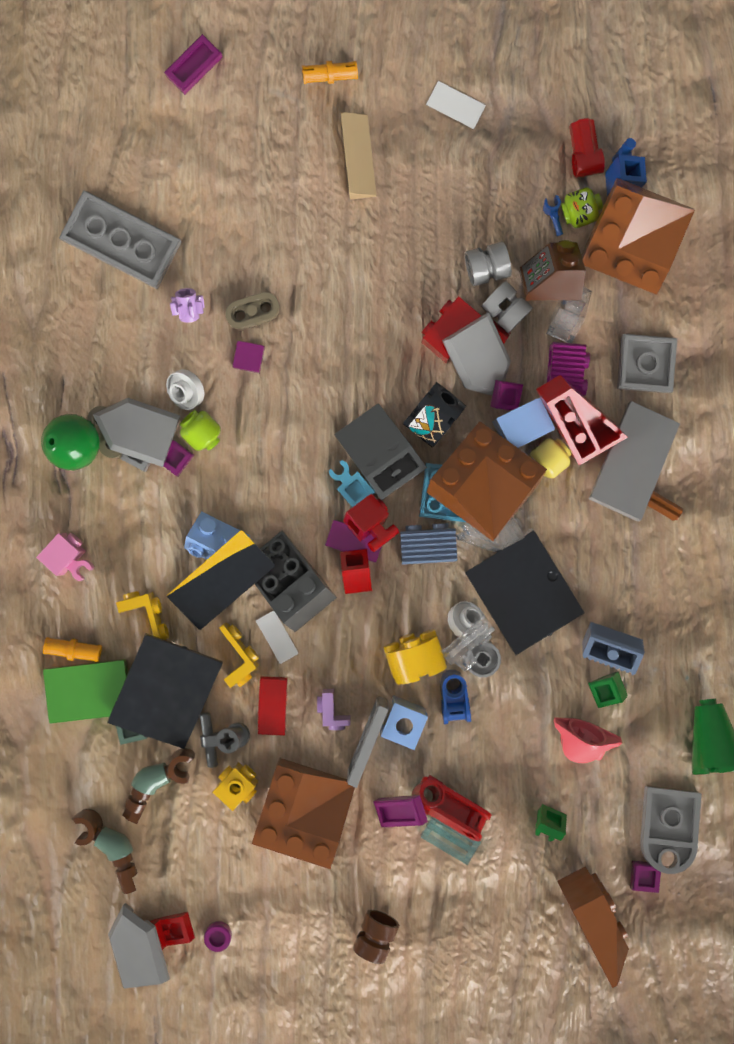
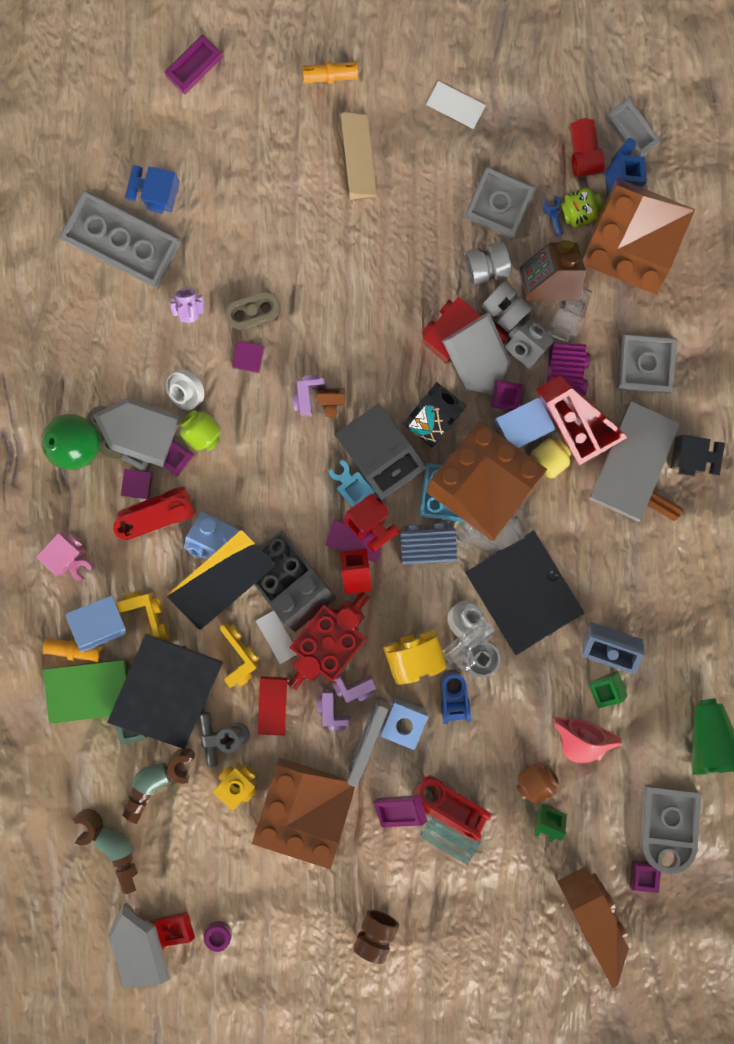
none -> light blue piece [66,596,126,652]
none -> red piece [113,486,196,540]
none -> magenta tile [120,469,153,499]
none -> blue brick [125,165,180,214]
none -> red piece [288,592,371,690]
none -> lavender bracket [293,375,326,417]
none -> dark orange tile [317,388,345,417]
none -> lavender bracket [333,672,377,703]
none -> light grey tile [464,166,536,240]
none -> light grey brick [505,319,555,369]
none -> dark orange head [516,763,559,804]
none -> light grey tile [605,98,661,157]
none -> black brick [670,434,725,477]

